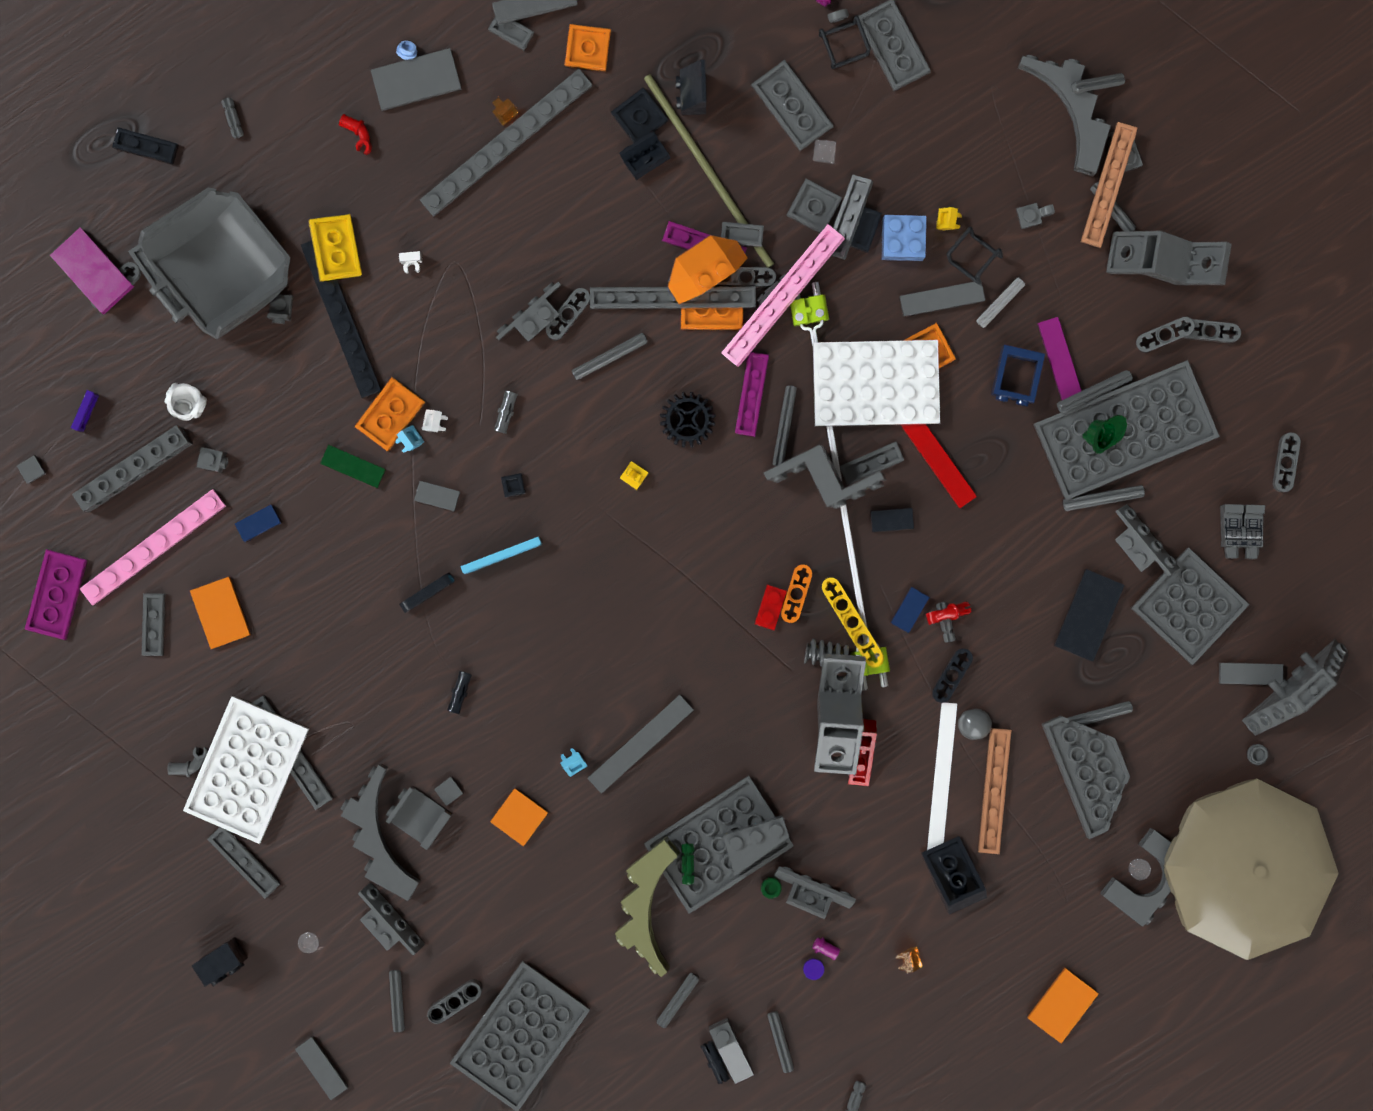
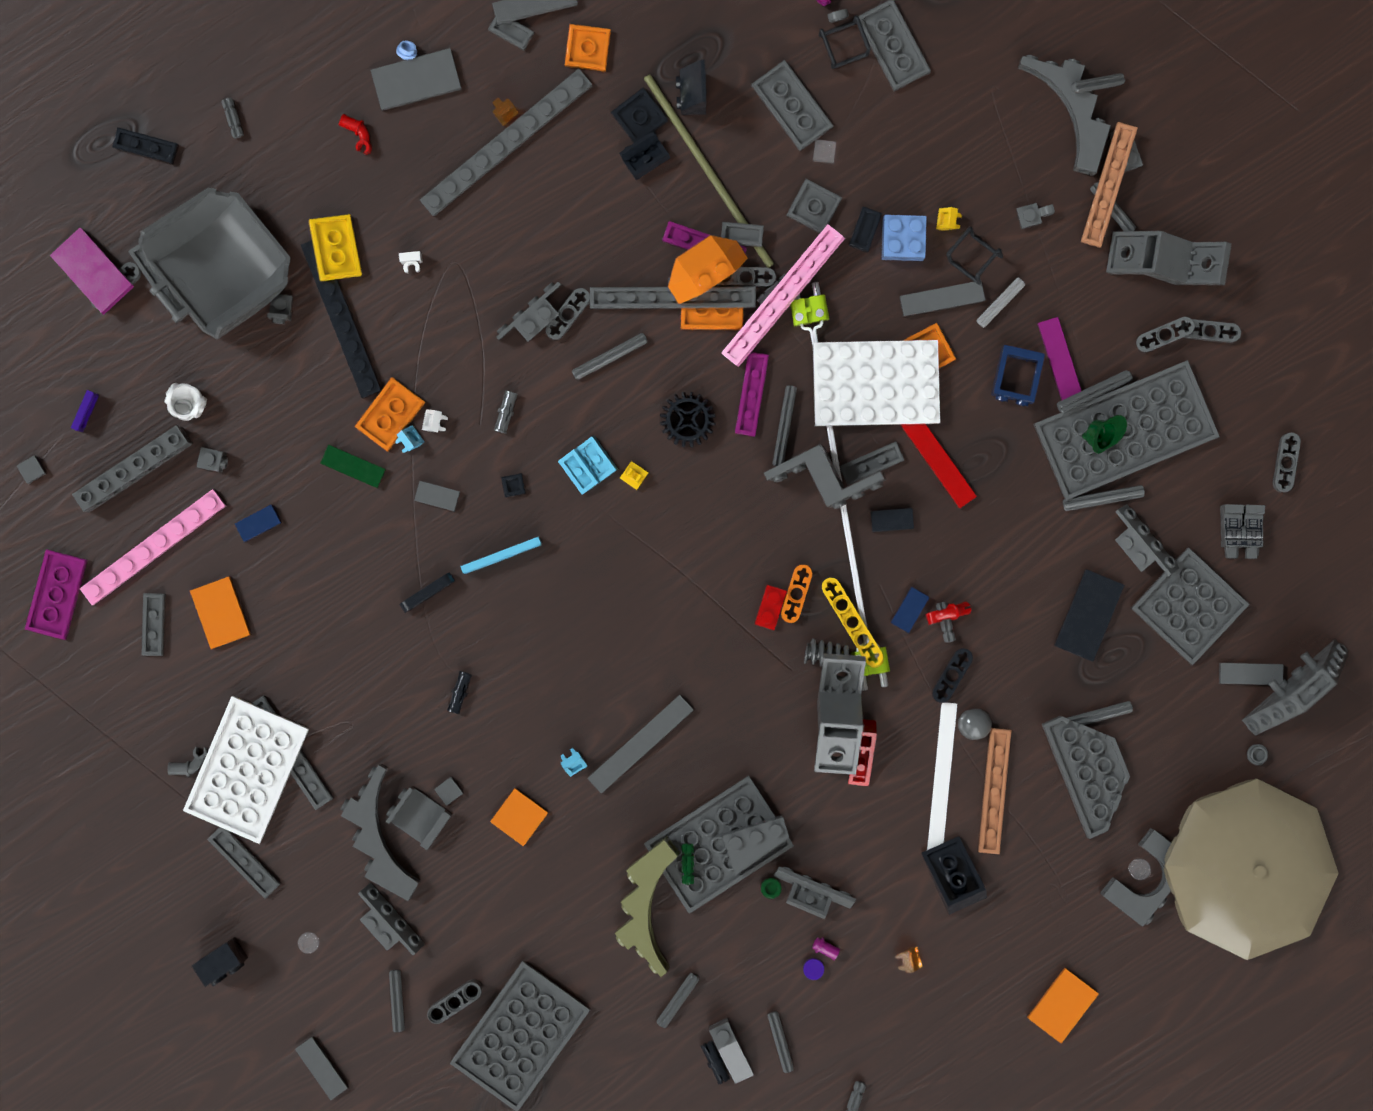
dark grey plate [831,175,873,260] -> none
none -> medium azure slope [558,436,618,495]

